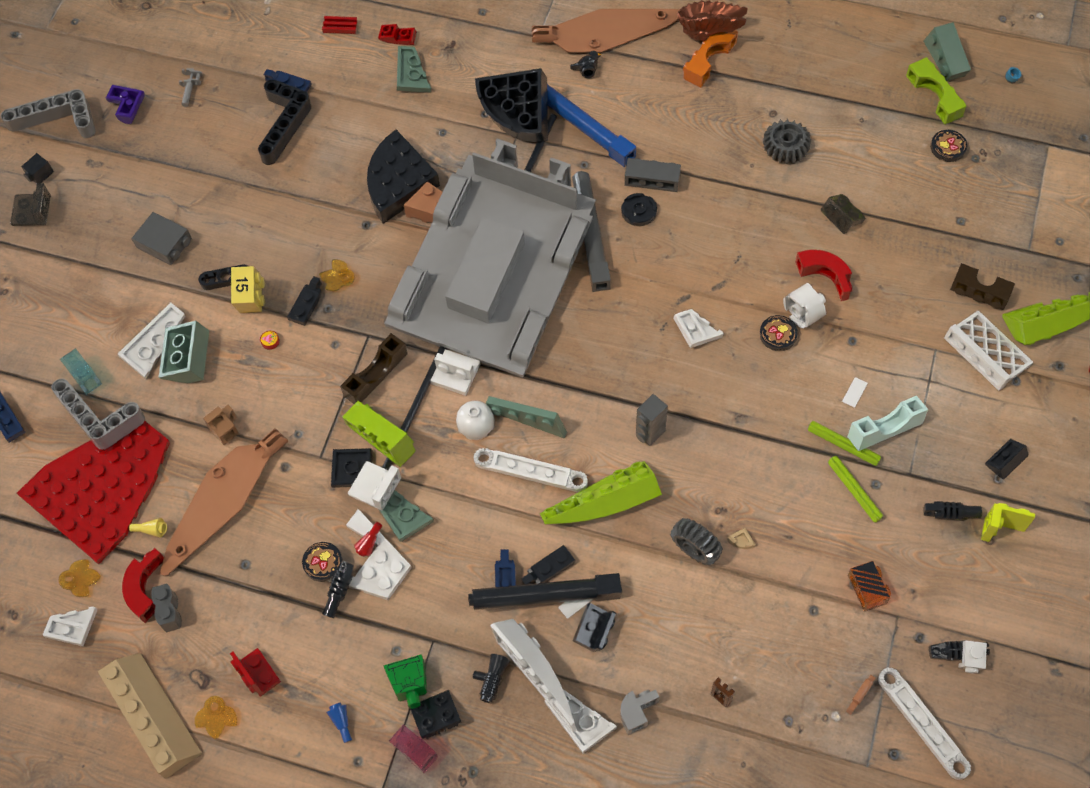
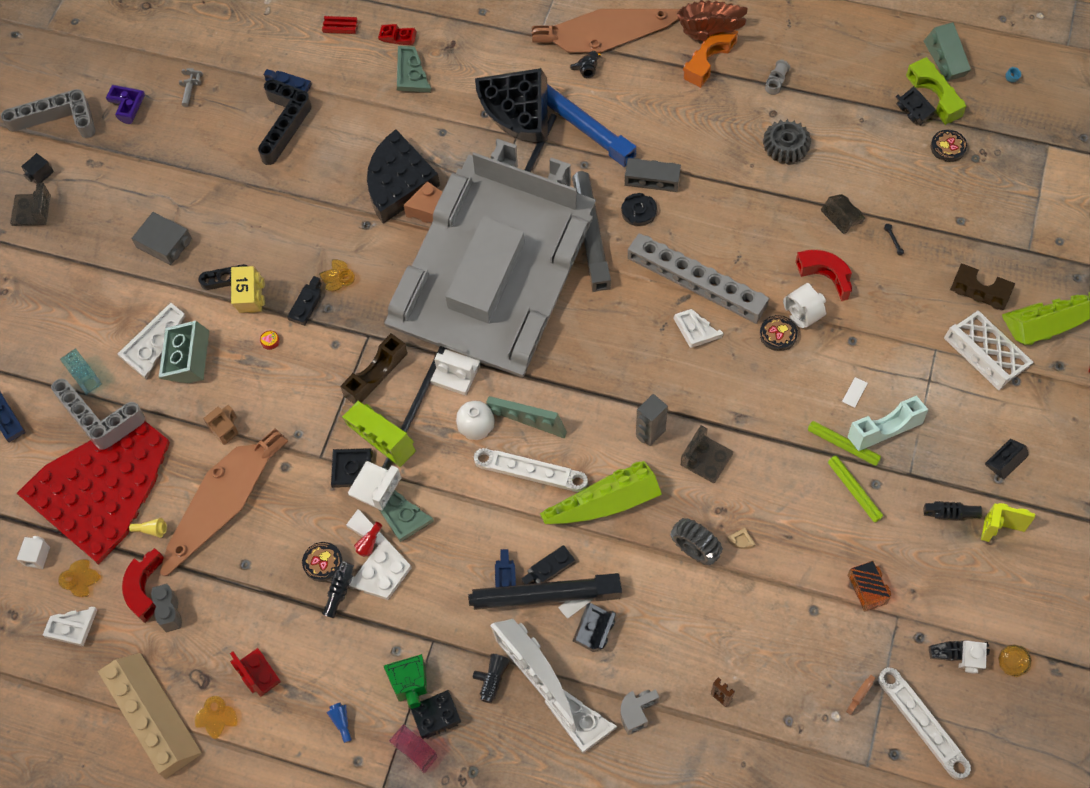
none -> white brick [17,536,50,569]
none -> light grey brick [628,233,769,324]
none -> clear smoke bracket [680,425,733,483]
none -> light grey connector [765,59,791,95]
none -> black hinge [884,223,904,256]
none -> black bracket [896,86,937,126]
none -> clear yellow hair [998,644,1032,677]

